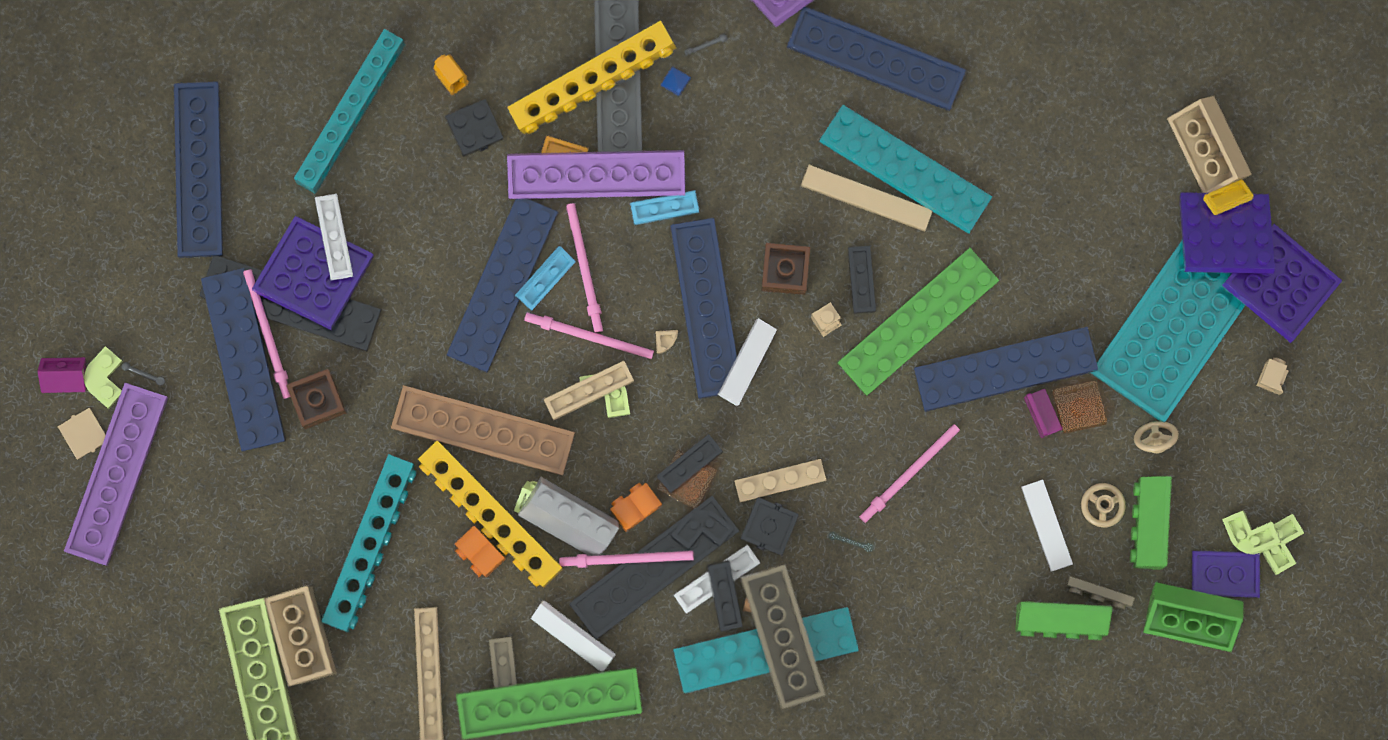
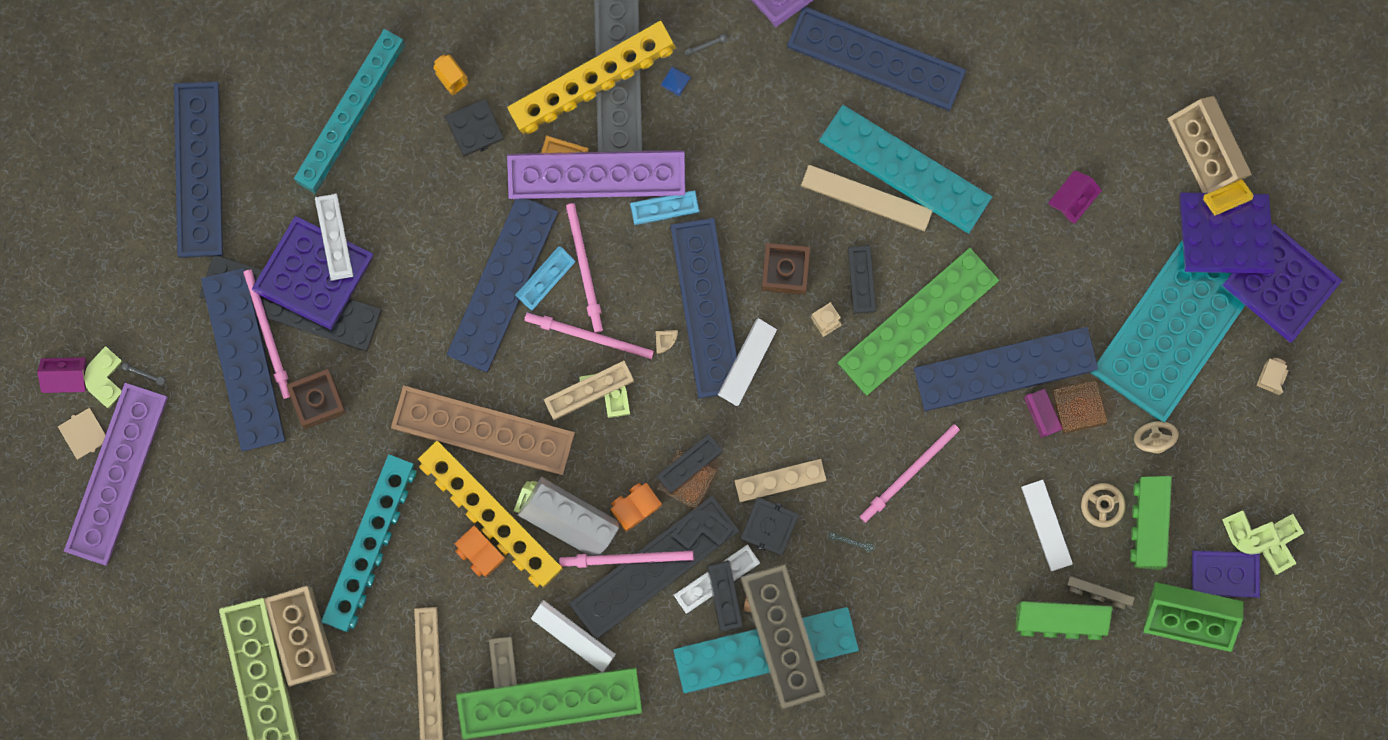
none -> magenta panel [1048,170,1102,224]

